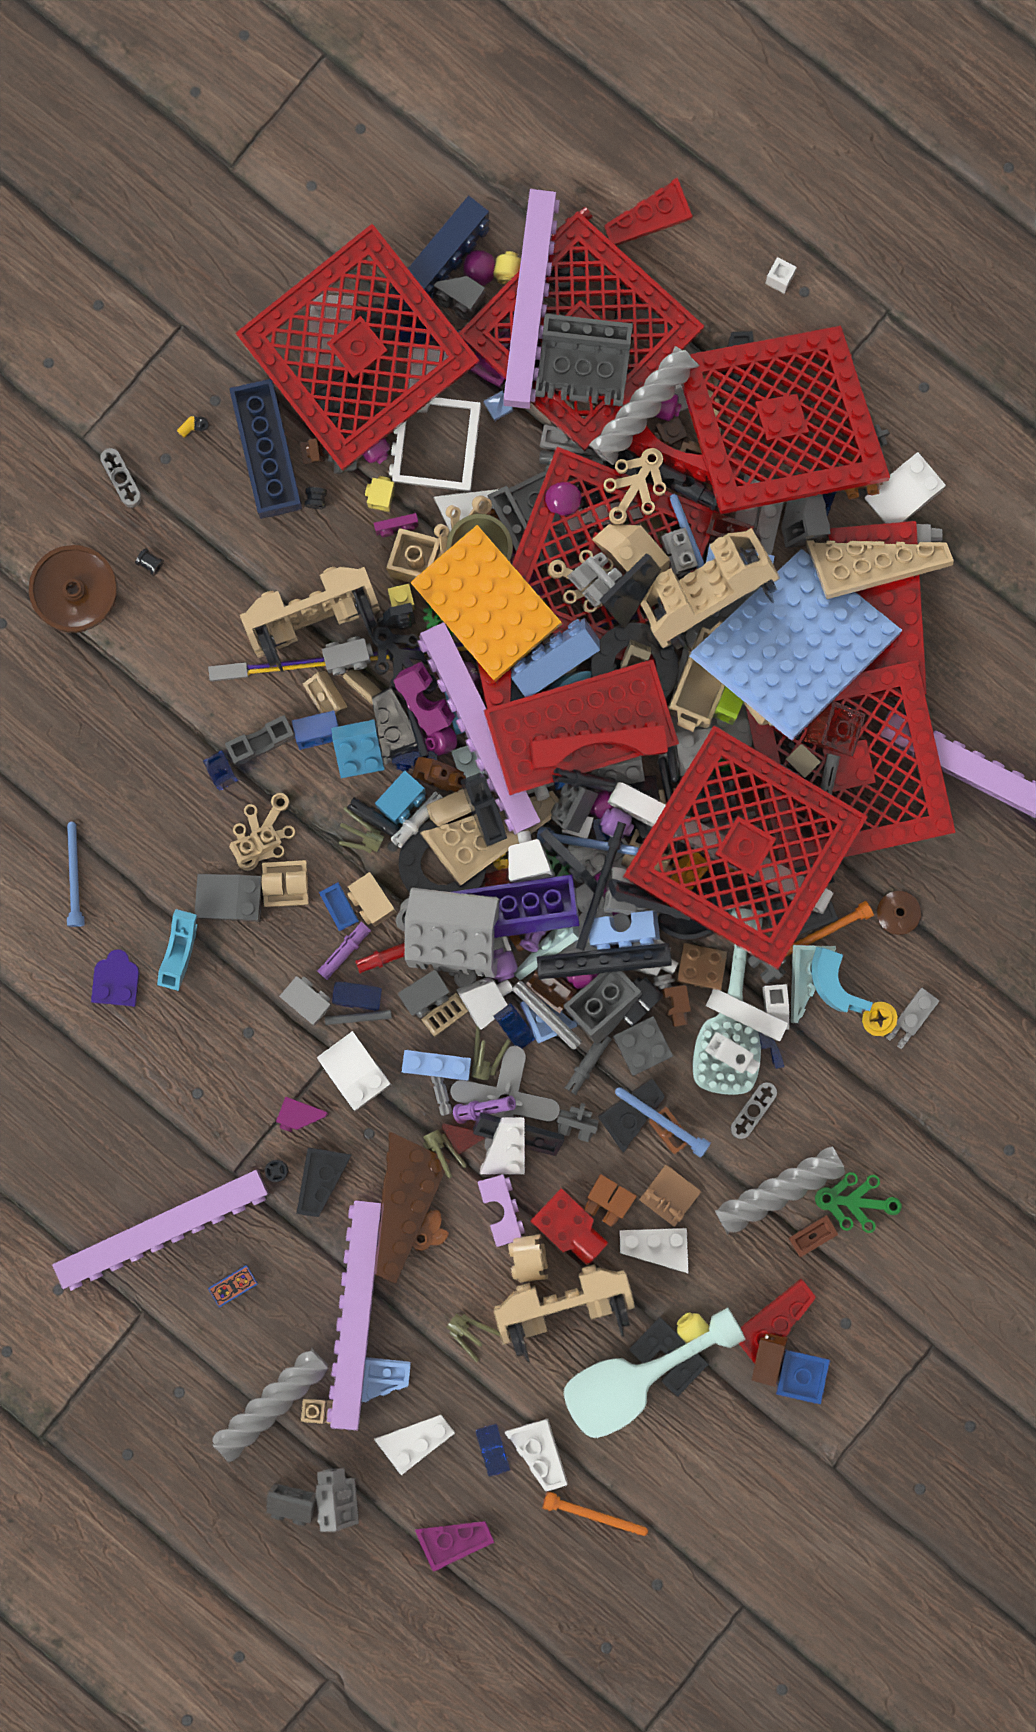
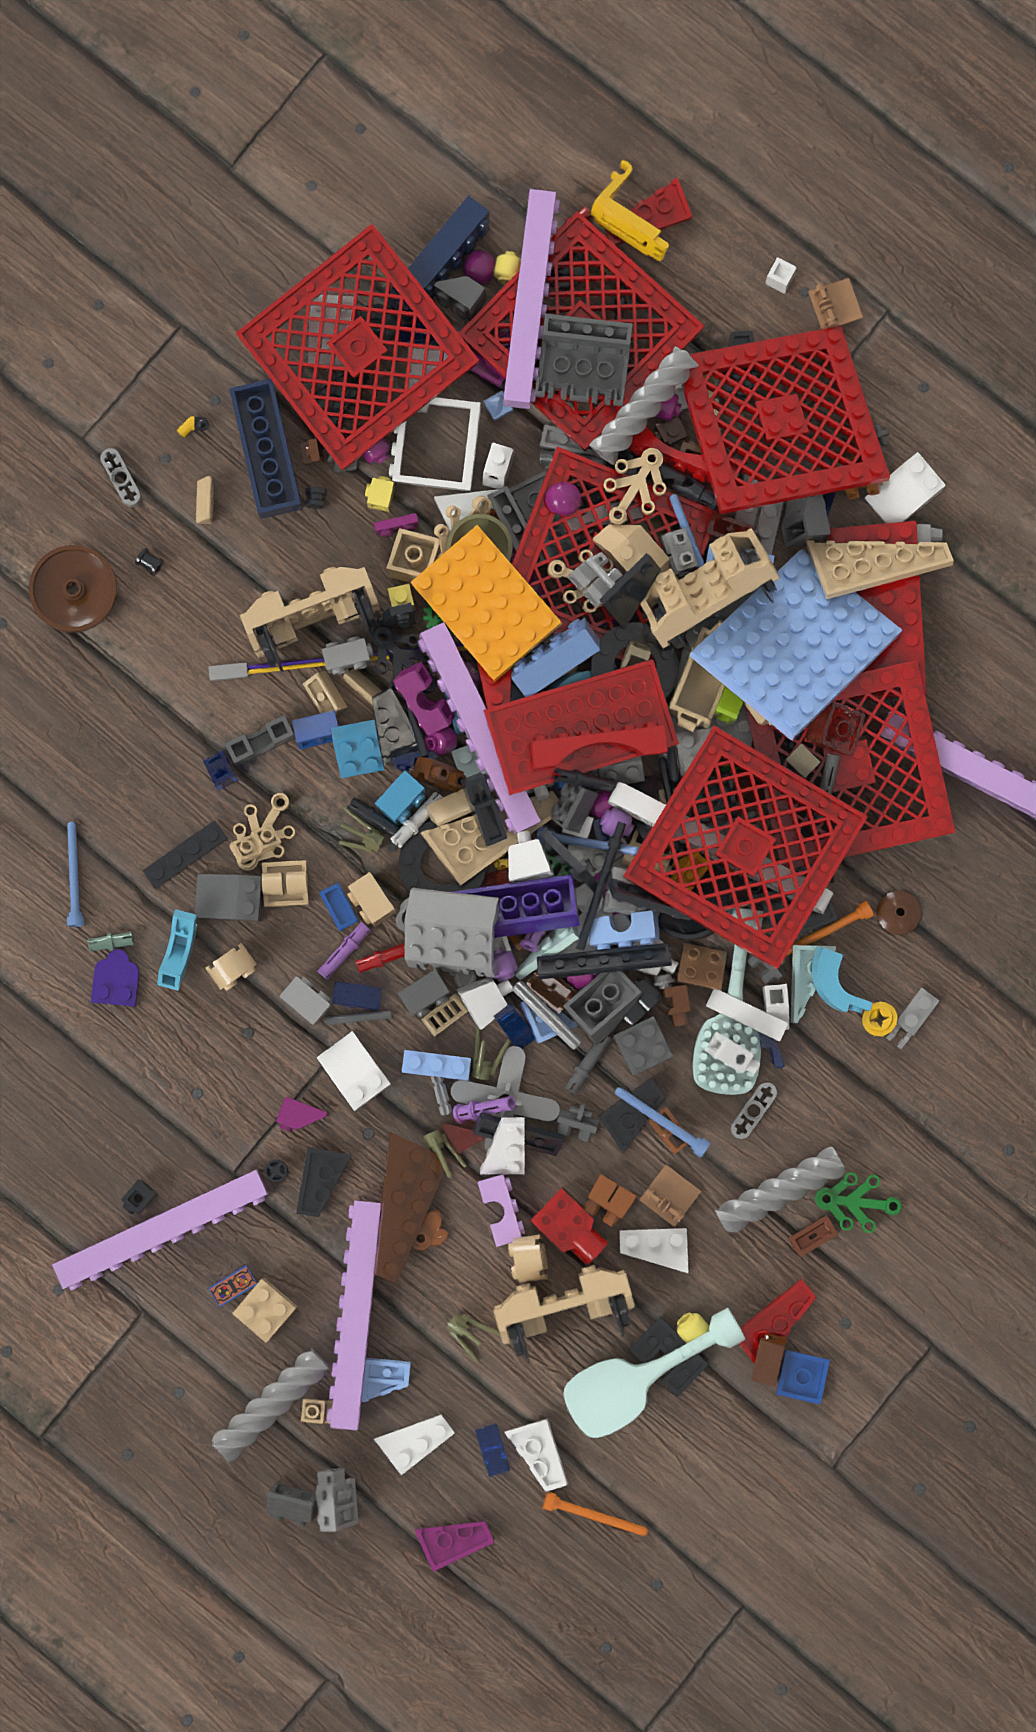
none -> sand green pin [88,931,134,952]
none -> black brick [121,1179,158,1215]
none -> black plate [142,820,228,889]
none -> tan slope [196,476,214,524]
none -> tan brick [205,943,257,991]
none -> tan brick [232,1278,298,1343]
none -> white torso [482,443,515,489]
none -> yellow hinge [590,160,669,261]
none -> medium nougat hinge [808,278,863,329]

